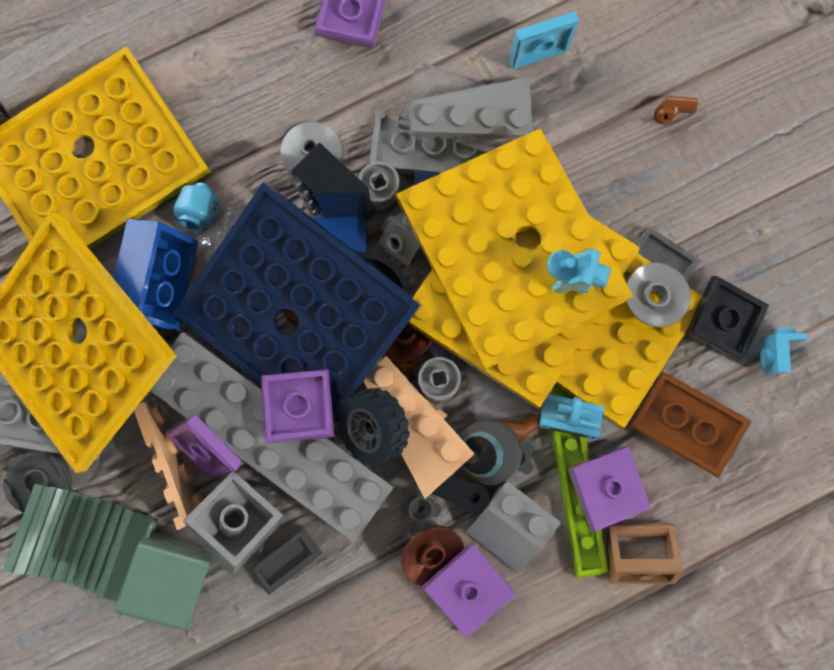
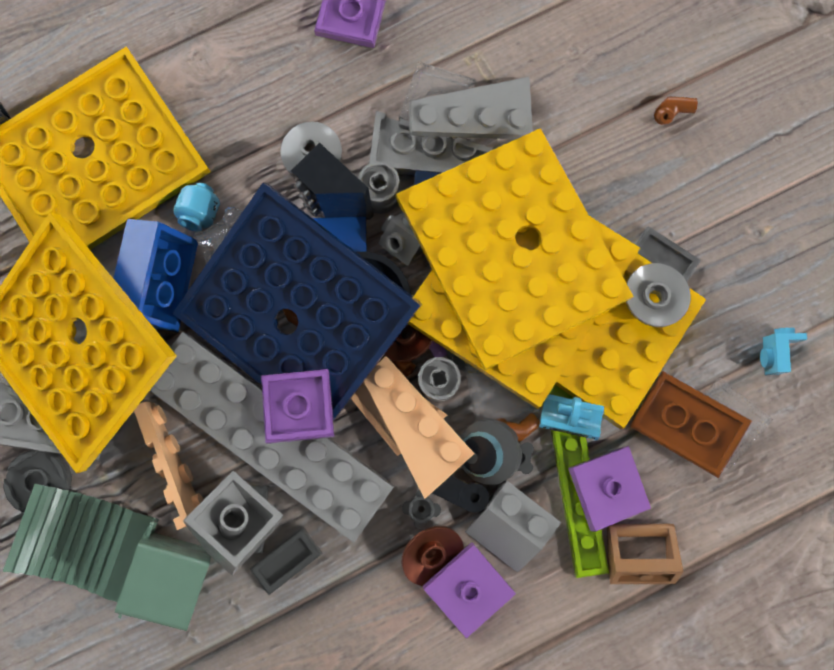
medium lavender plate [165,415,243,478] -> none
black wheel [338,388,410,466] -> none
medium azure tile [508,11,579,69] -> none
medium azure hips [547,248,611,294] -> none
black plate [685,276,769,362] -> none

